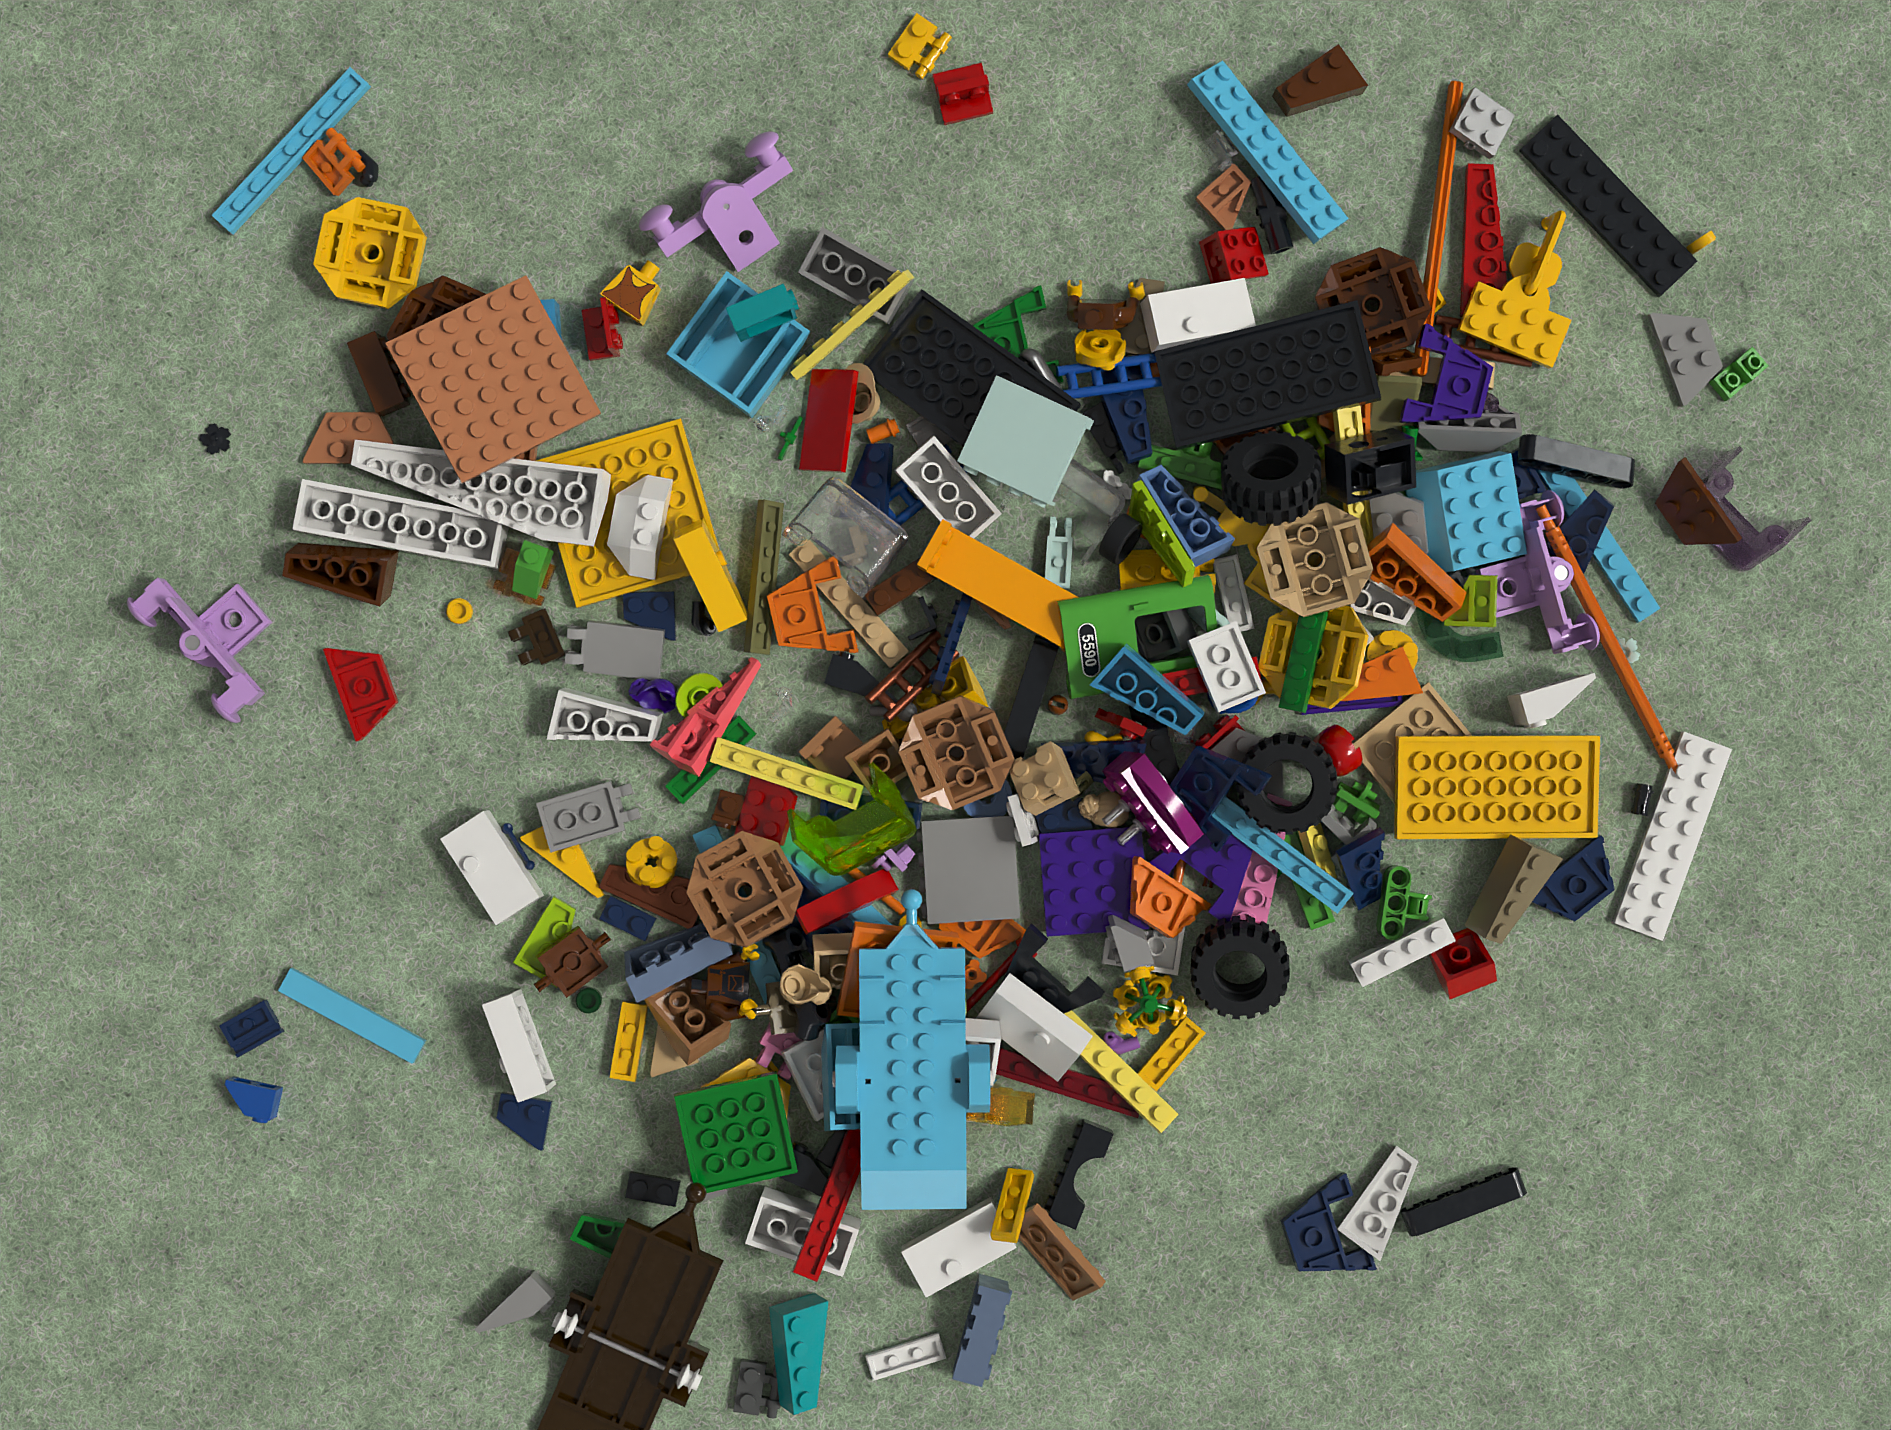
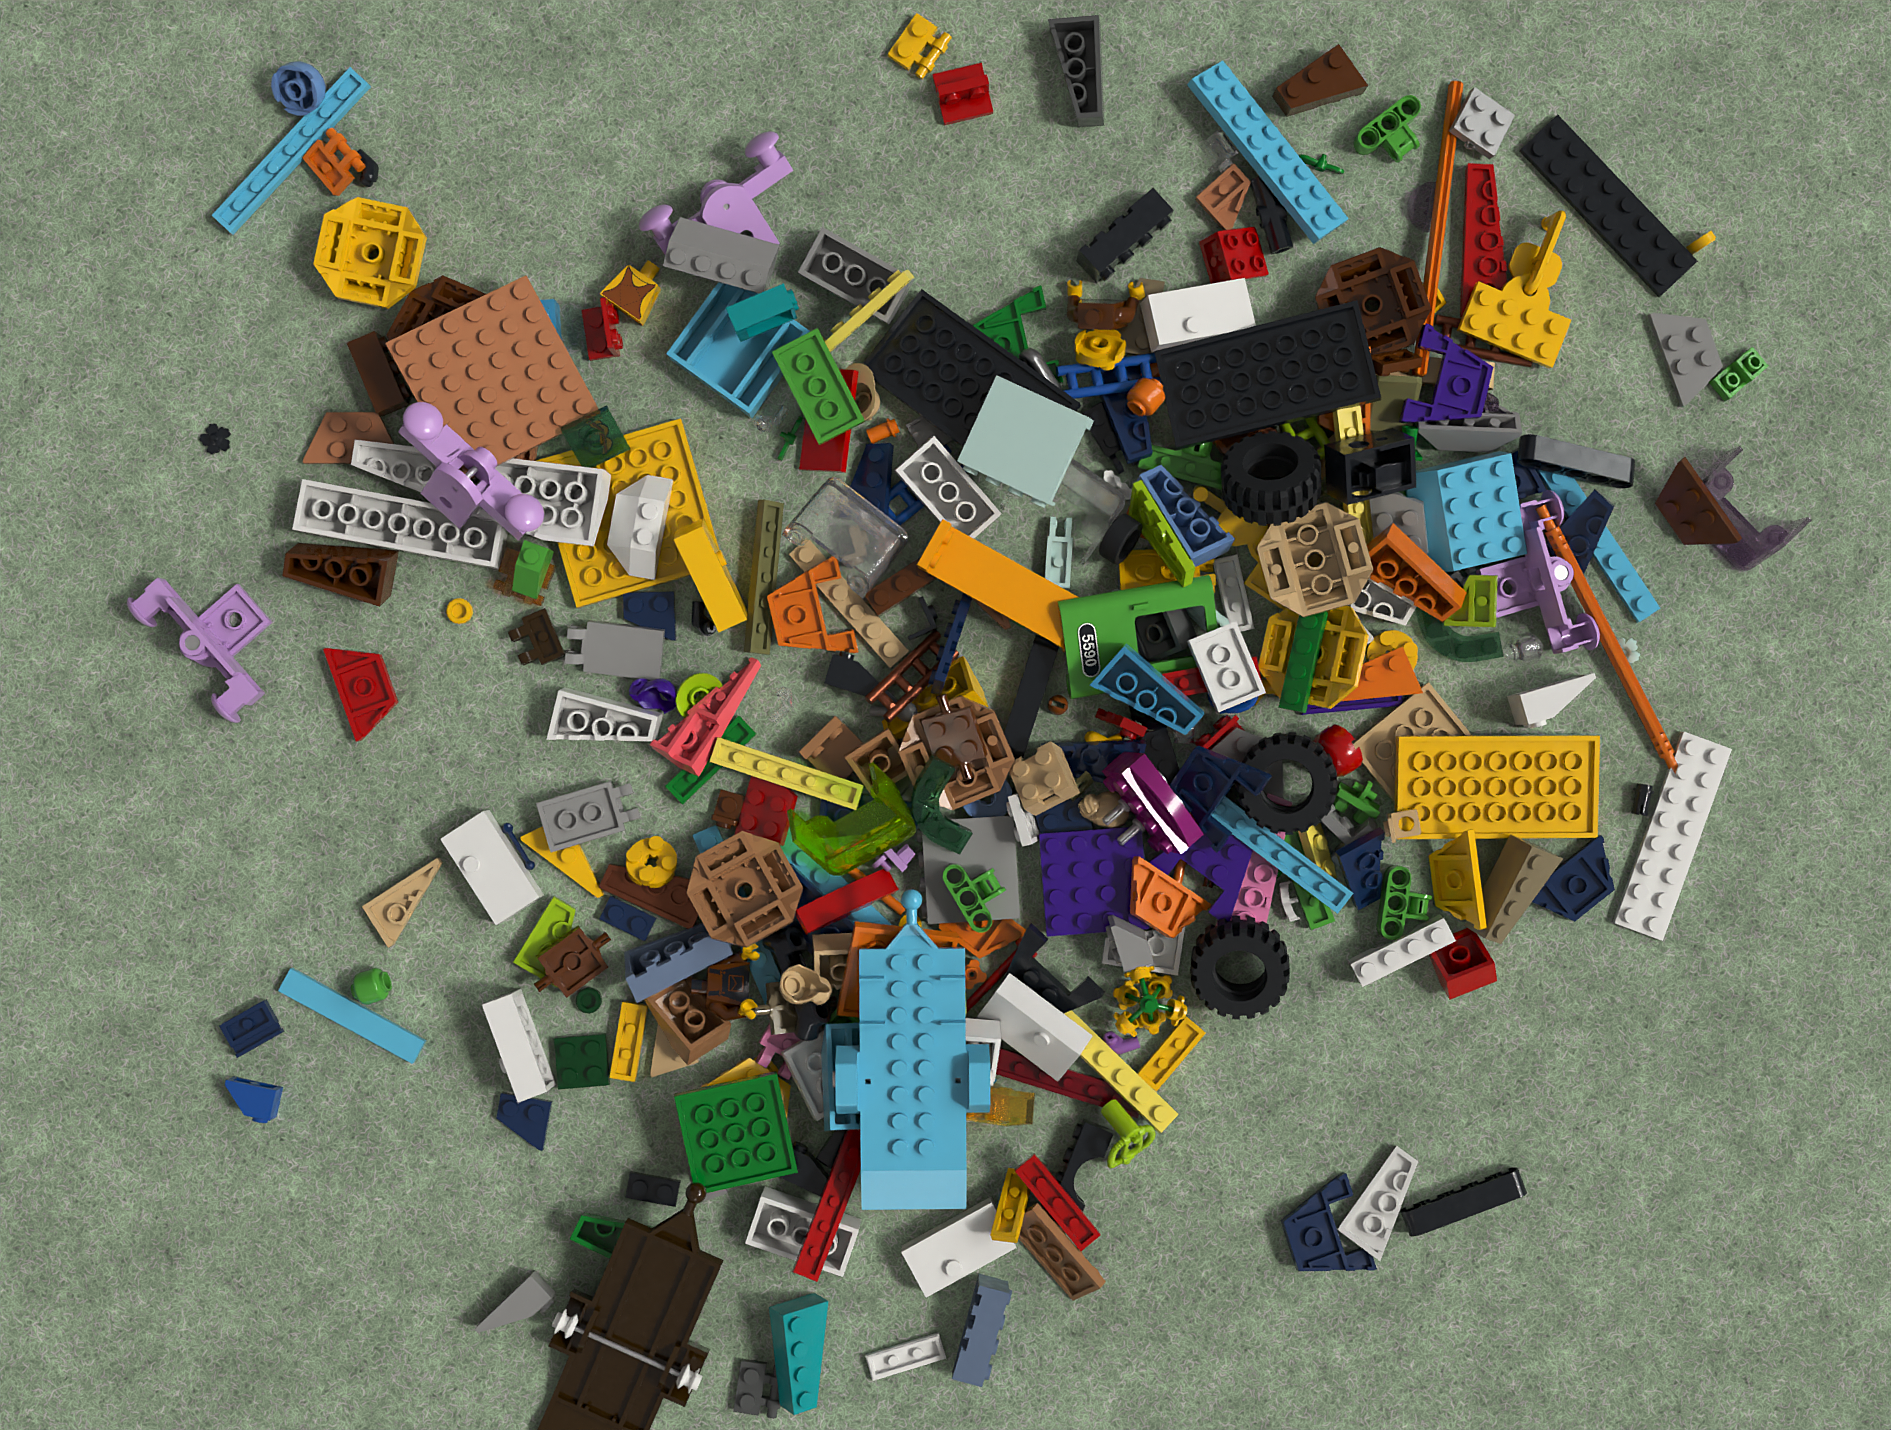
none -> medium blue cylinder [271,61,326,116]
none -> bright green head [351,968,392,1005]
none -> tan wing [362,857,443,948]
none -> lavender piece [398,402,544,541]
none -> dark green plate [554,1033,610,1090]
none -> clear green tile [561,405,630,468]
none -> light grey slope [663,217,780,293]
none -> bright green plate [772,328,865,445]
none -> clear green plate [911,755,973,855]
none -> reddish brown plate [921,694,988,780]
none -> bright green piece [943,863,1006,933]
none -> red plate [1014,1153,1101,1251]
none -> dark grey wedge [1048,15,1105,127]
none -> black wedge [1076,188,1174,283]
none -> lime piece [1101,1099,1156,1169]
none -> orange head [1127,378,1165,417]
none -> white piece [1279,881,1300,922]
none -> green piece [1299,154,1344,174]
none -> bright green piece [1353,95,1421,163]
none -> tan bracket [1383,809,1421,843]
none -> tile [1407,182,1436,233]
none -> yellow wing [1429,829,1487,930]
none -> clear head [1503,632,1543,668]

